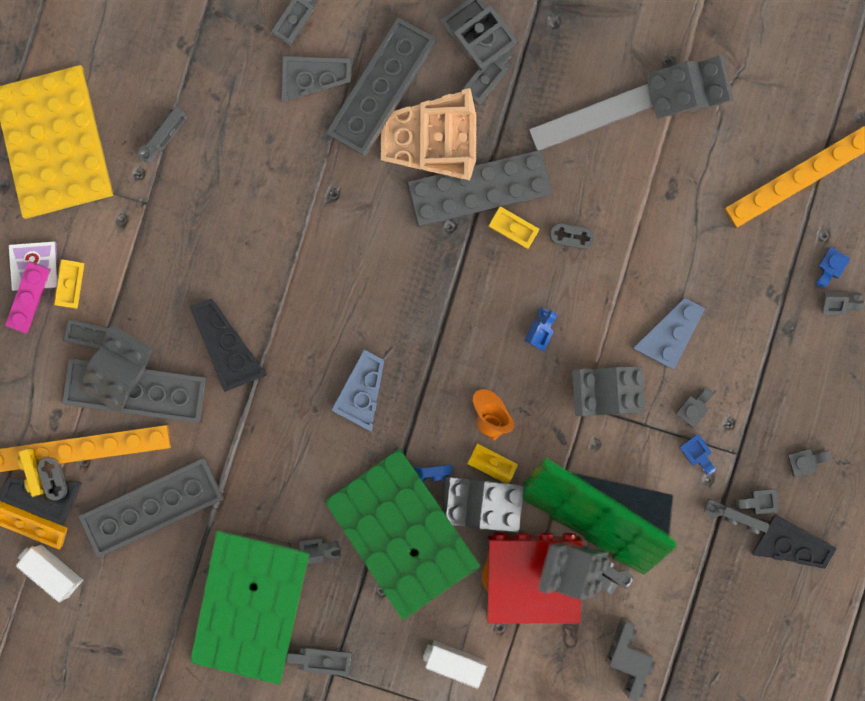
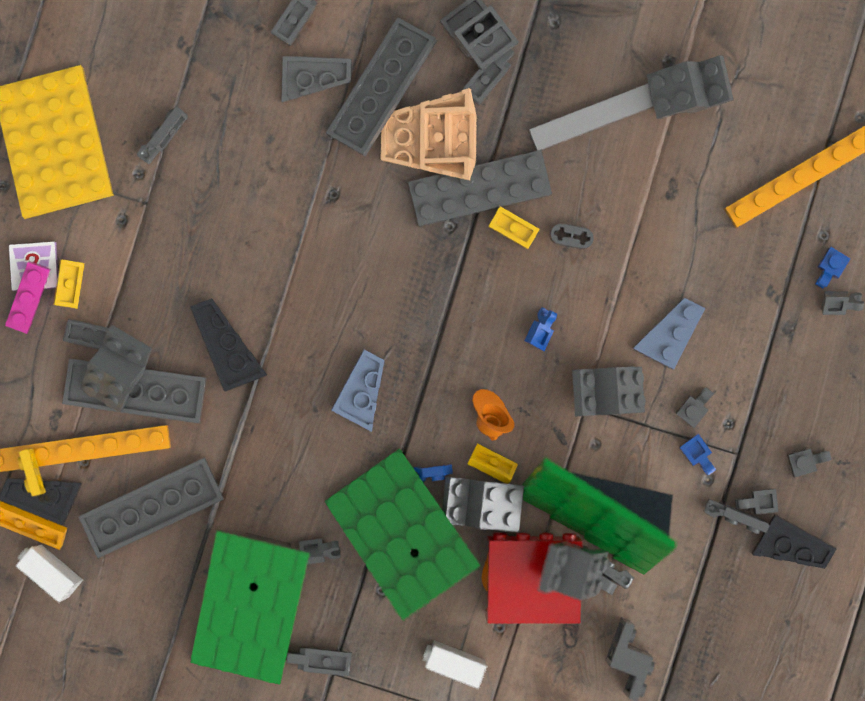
dark grey beam [37,457,68,500] -> none

